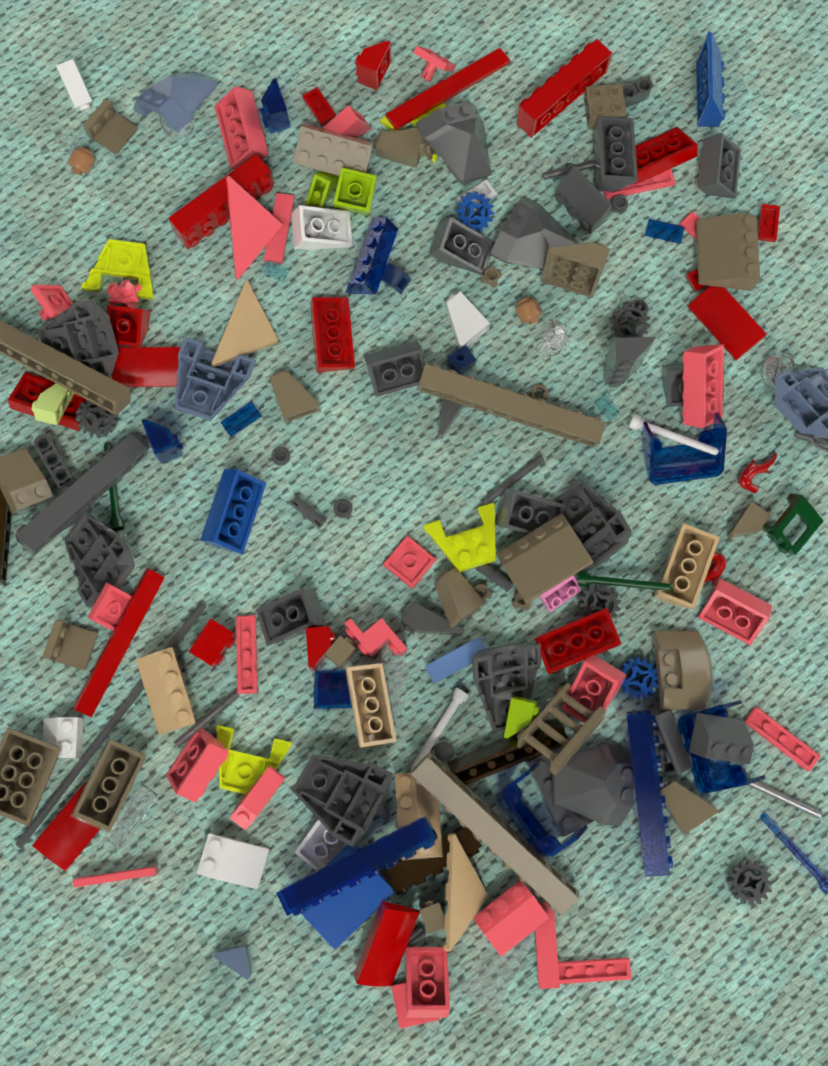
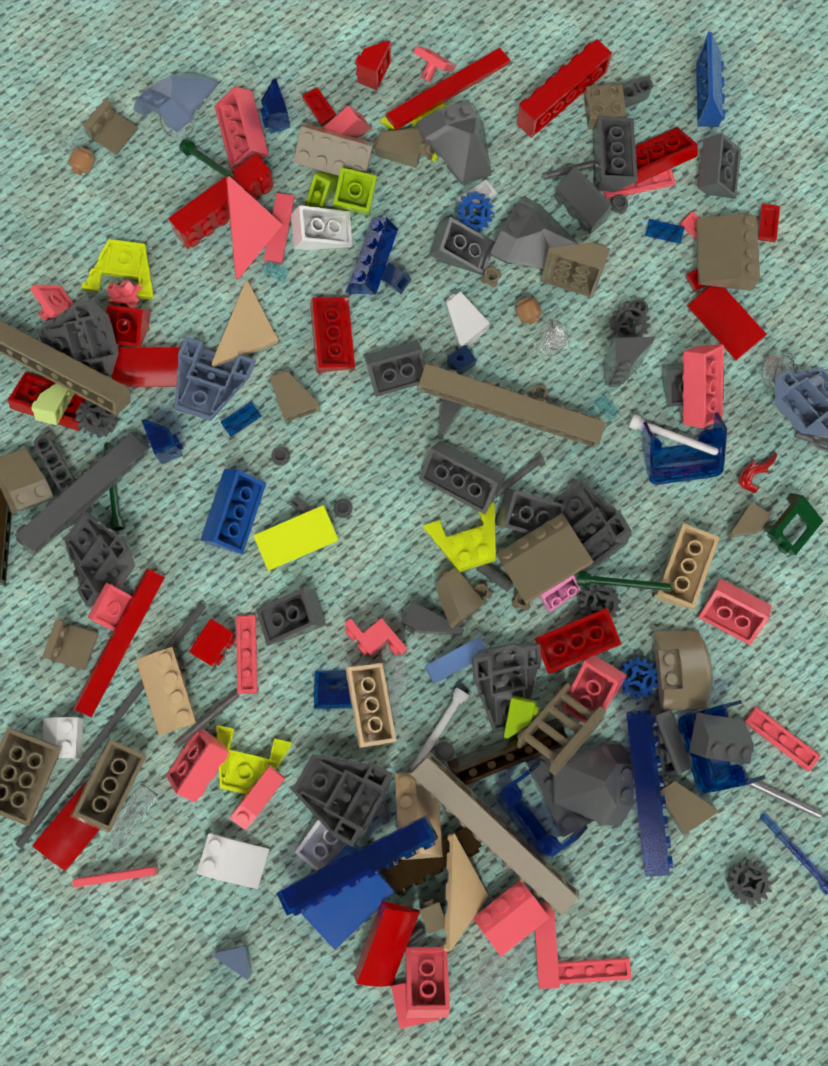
white slope [56,59,93,111] -> none
red slope [306,626,336,672] -> none
dark tan brick [325,636,357,670] -> none
coral tile [383,536,437,589] -> none
red piece [704,553,727,585] -> none
none -> dark green piece [179,139,234,179]
none -> neon yellow tile [253,505,339,571]
none -> dark grey slope [419,441,506,514]

